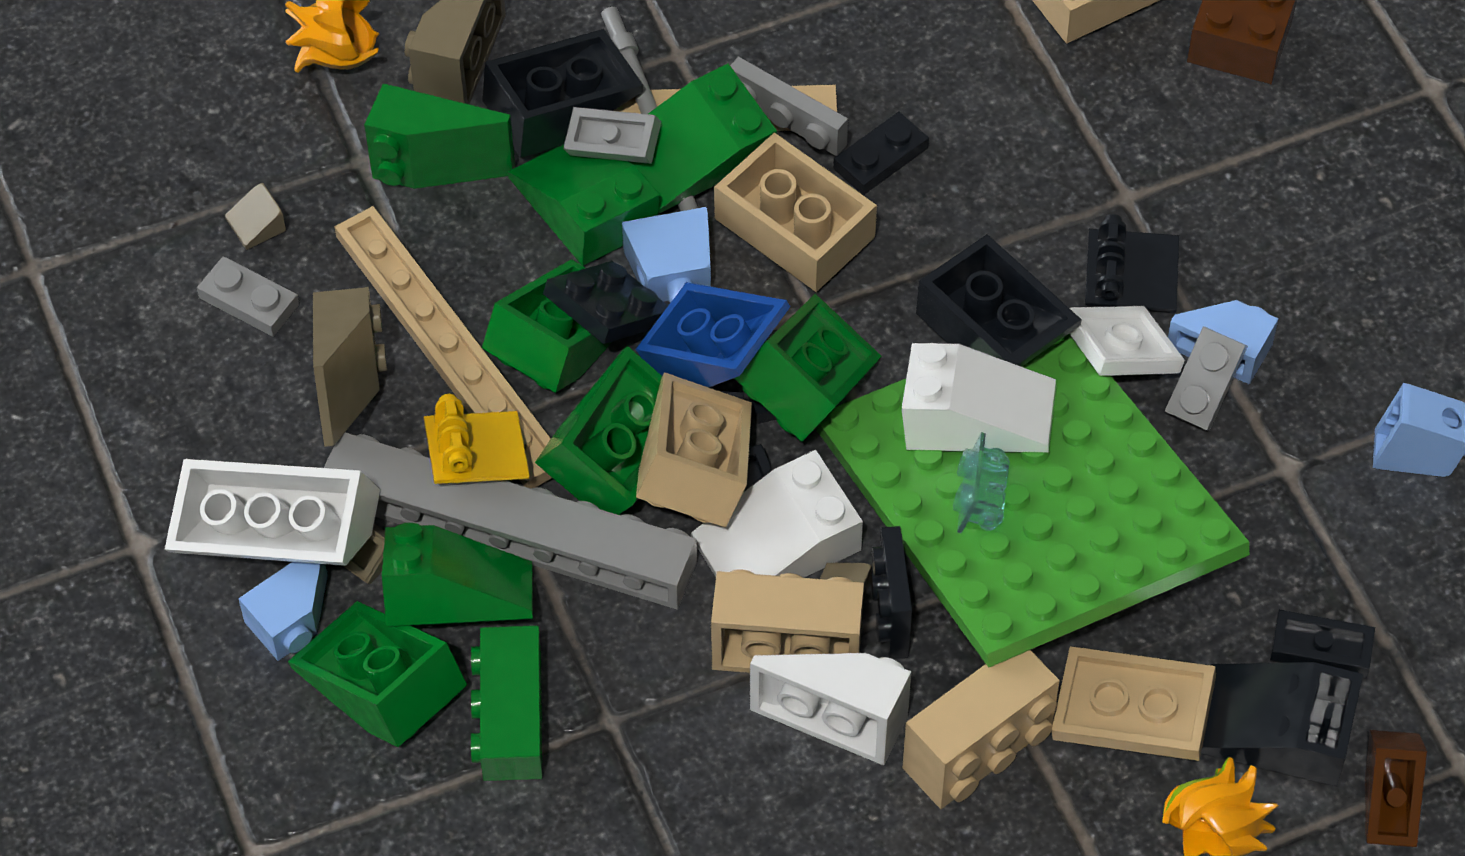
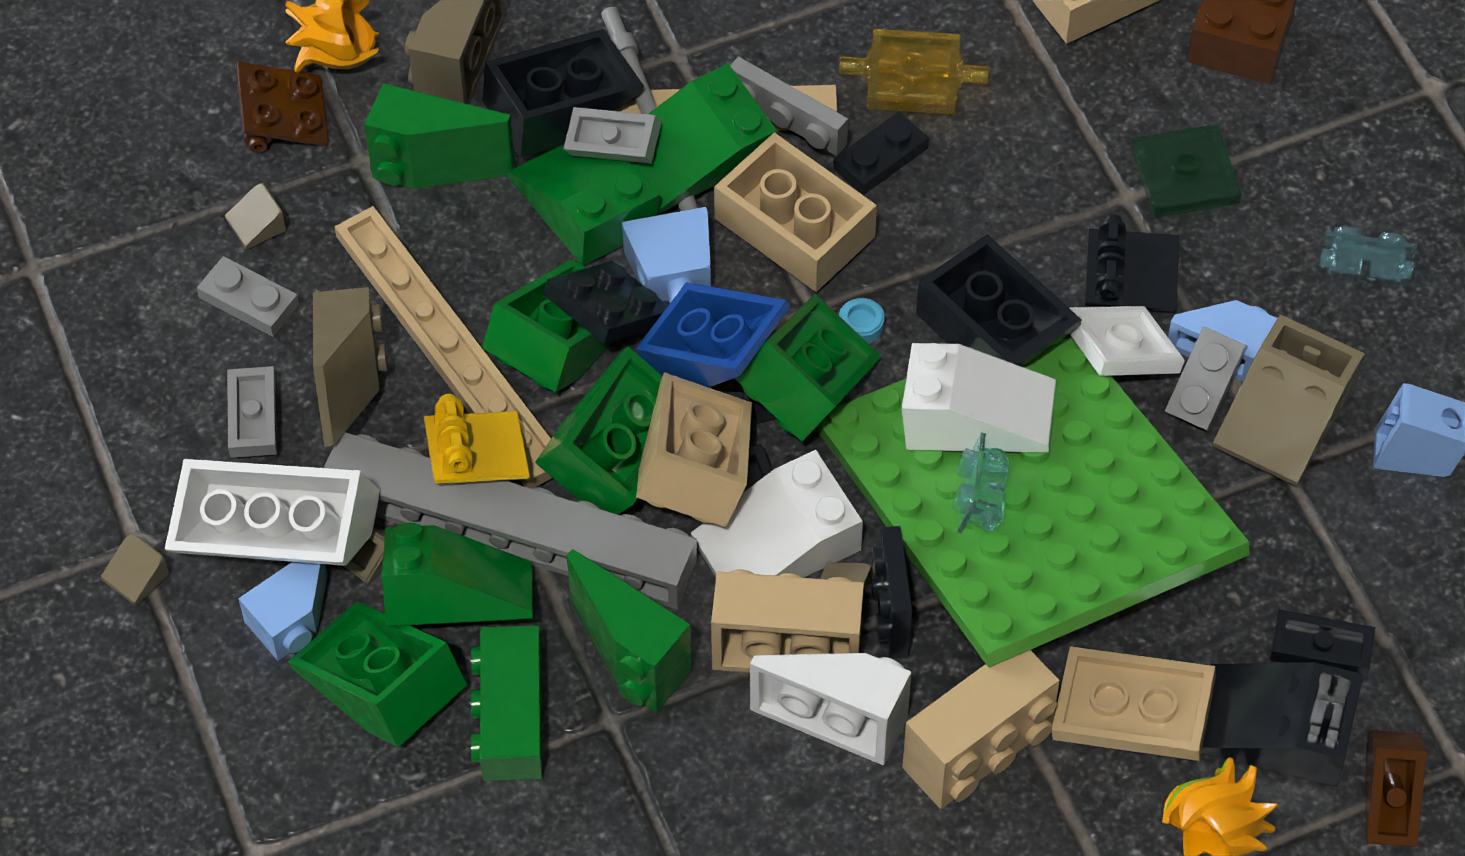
none -> dark tan slope [101,532,169,606]
none -> light grey plate [227,366,277,458]
none -> reddish brown hinge [236,61,328,153]
none -> green slope [566,549,692,713]
none -> clear yellow plate [839,29,989,114]
none -> medium azure tile [839,298,885,344]
none -> clear green plate [1131,124,1242,218]
none -> dark tan slope [1212,314,1365,486]
none -> clear light blue hinge [1319,227,1417,283]

